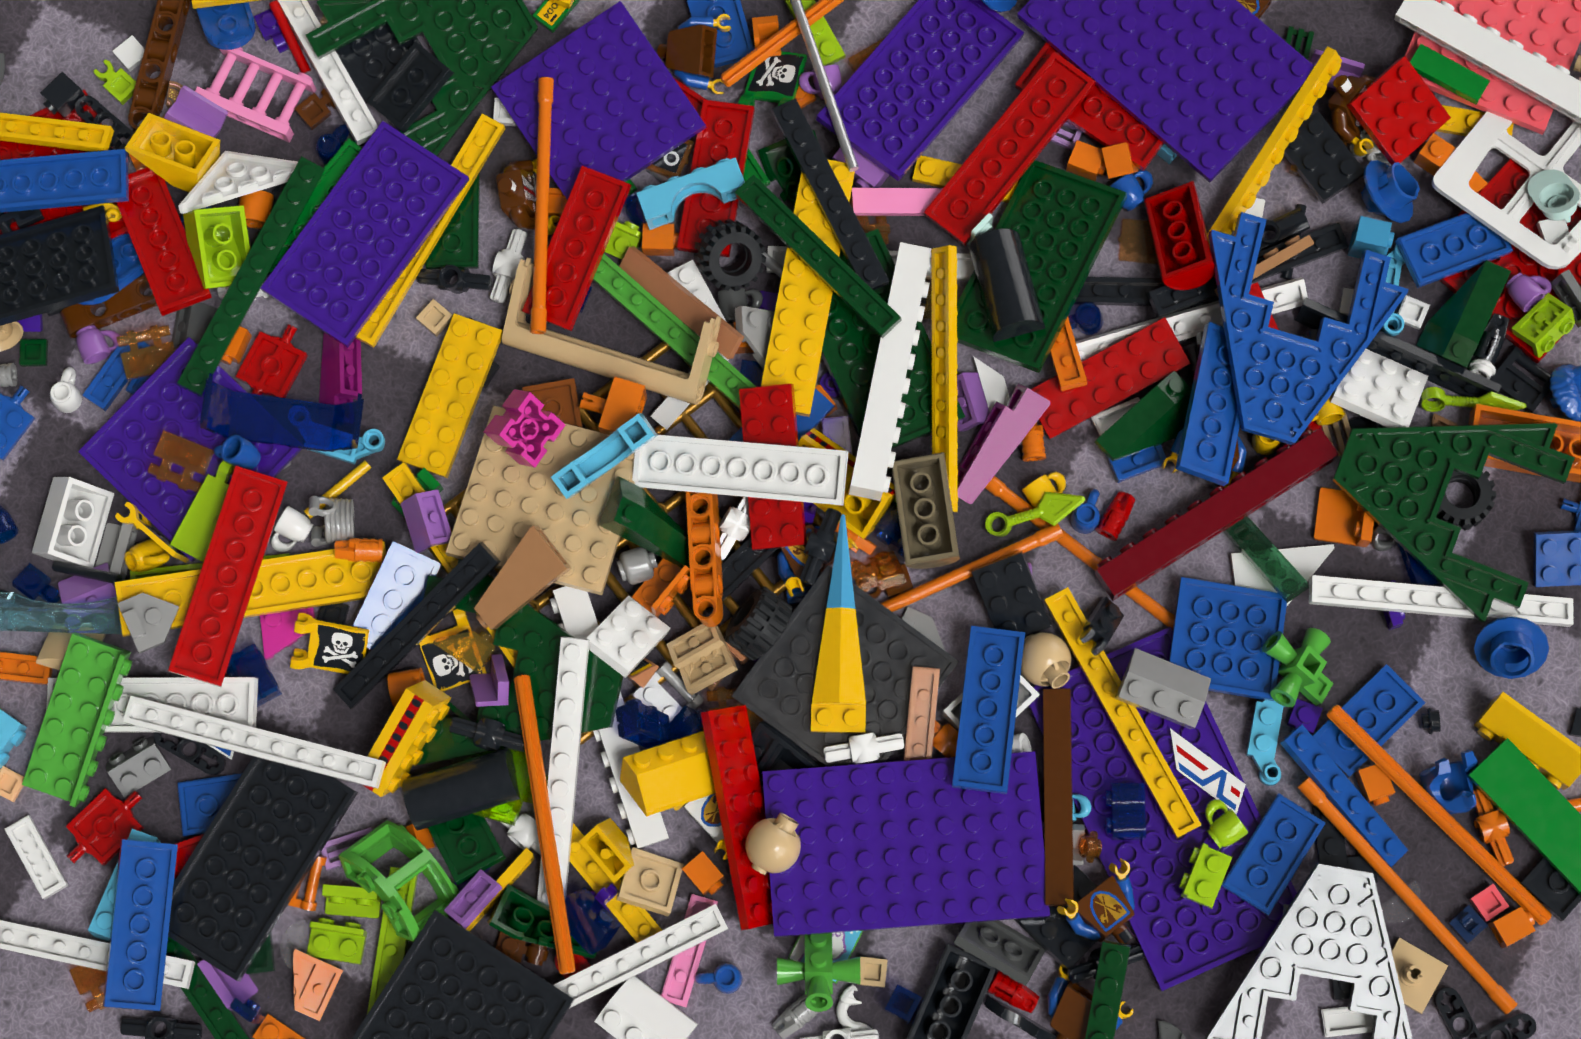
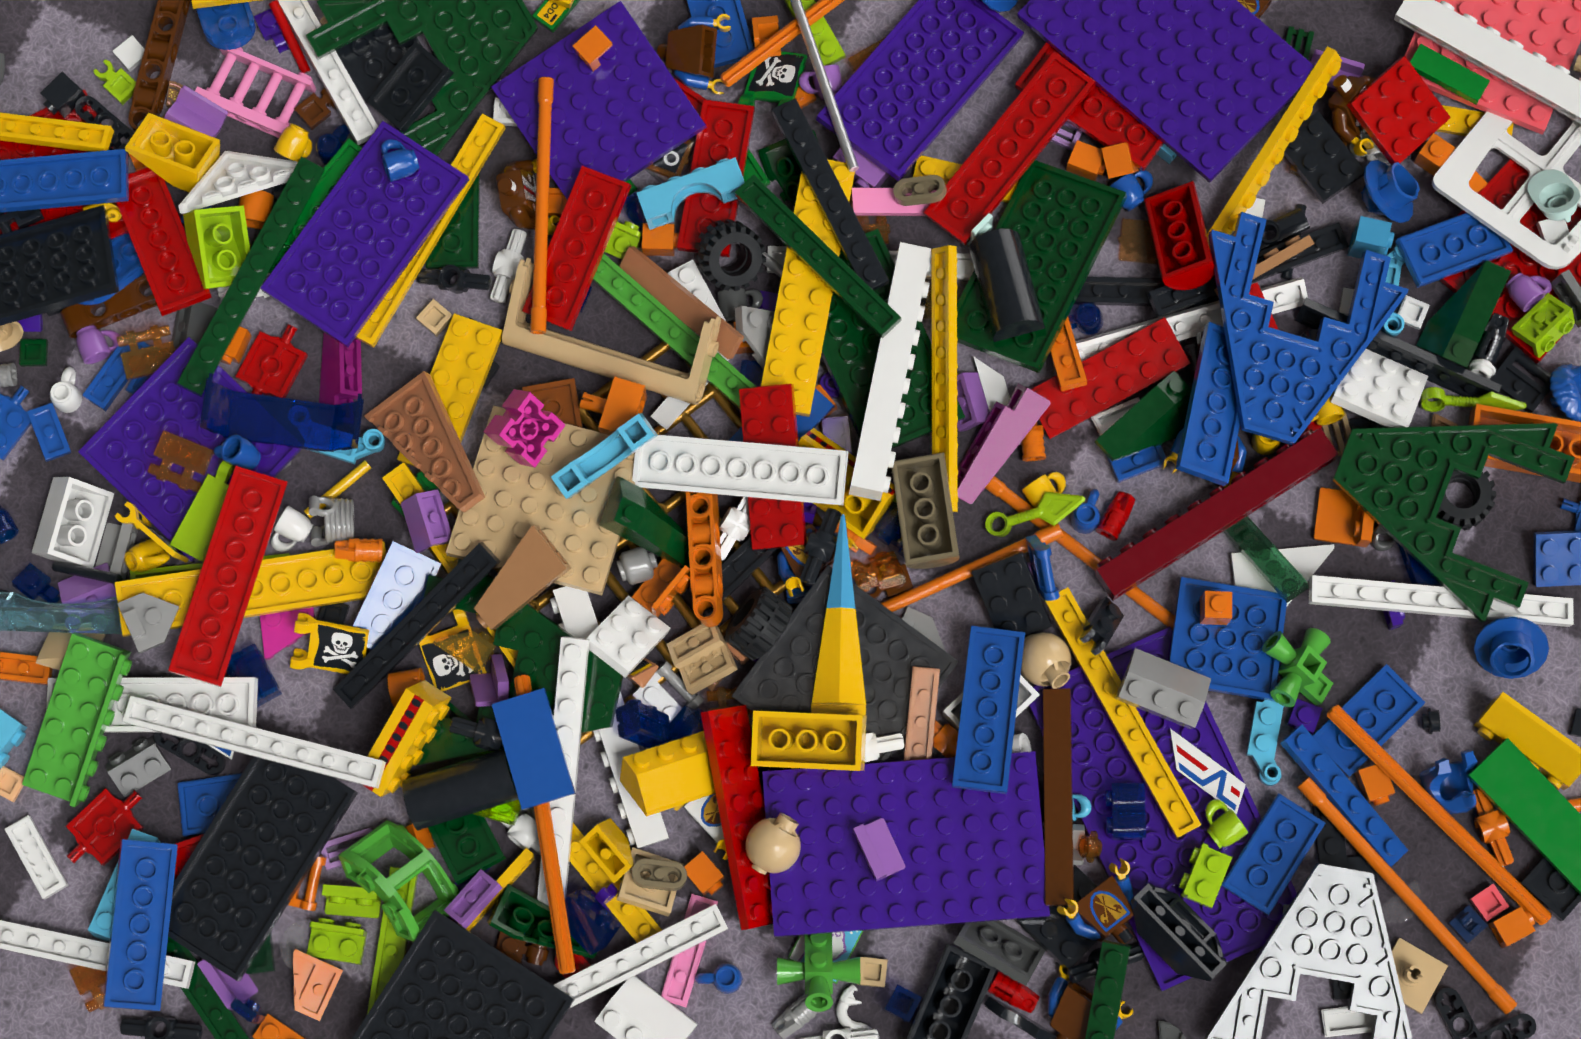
none -> blue plate [27,403,71,462]
none -> yellow piece [274,123,312,162]
none -> nougat wing [364,371,485,512]
none -> blue piece [380,139,419,182]
none -> blue tile [491,688,576,810]
none -> orange panel [573,25,613,72]
none -> dark tan plate [632,858,687,891]
none -> yellow brick [751,711,867,771]
none -> medium lavender panel [853,818,905,882]
none -> dark tan plate [893,175,947,206]
none -> blue plate [1025,535,1060,601]
none -> black wedge [1131,883,1227,981]
none -> orange brick [1200,591,1232,625]

